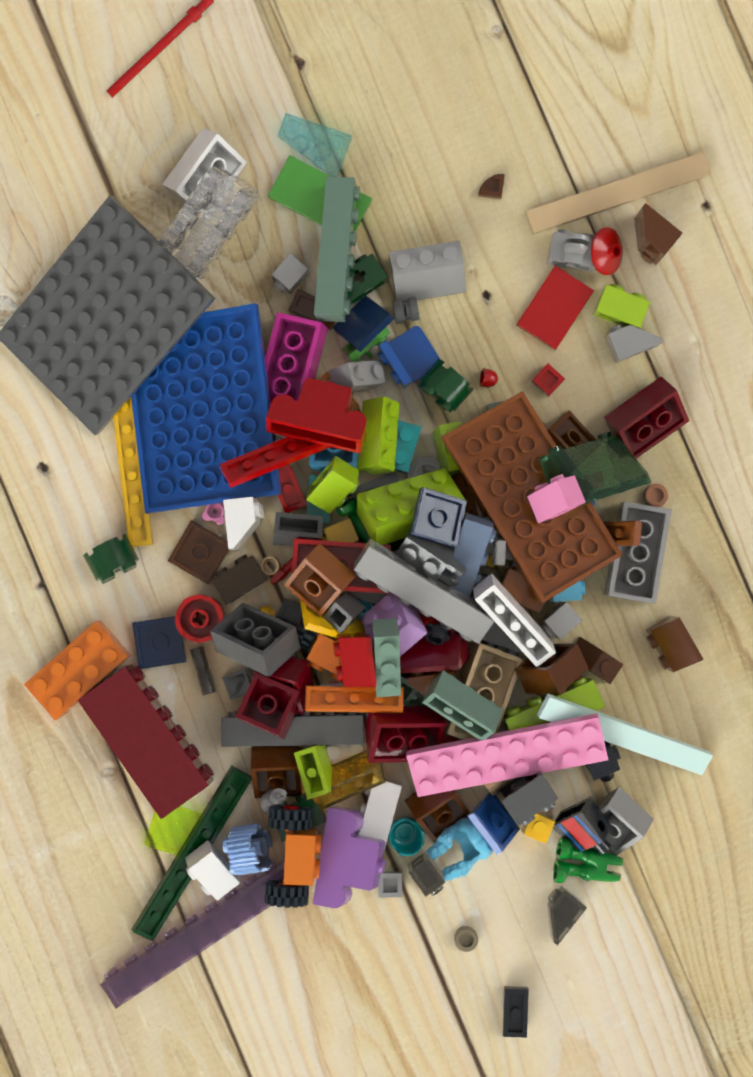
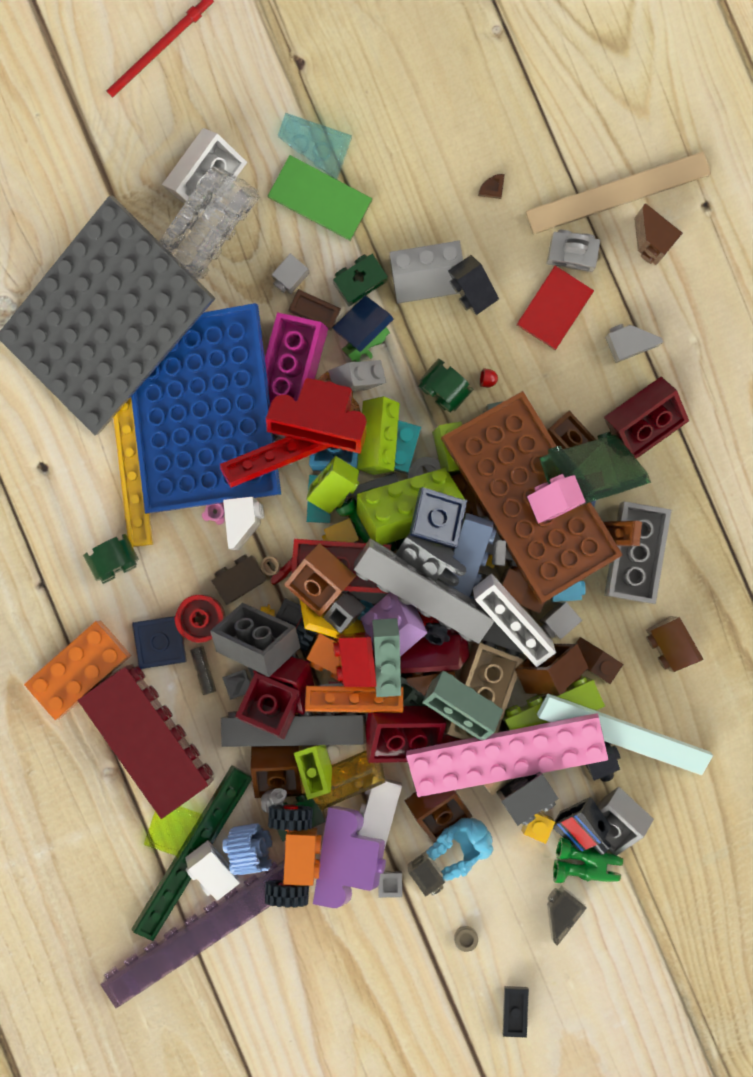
reddish brown tile [168,520,229,585] -> none
dark grey brick [273,512,323,546] -> none
red plate [277,464,307,513] -> none
sand green brick [314,177,361,322] -> none
blue bracket [377,326,440,389] -> none
teal hair [388,817,424,856] -> none
dark grey wheel [392,297,420,324] -> none
blue tile [468,793,520,855] -> none
red plate [531,363,565,397] -> none
red dish [591,227,623,275] -> none
lime brick [593,284,650,329] -> none
nougat tile [643,484,668,507] -> none
none -> black brick [448,255,499,315]

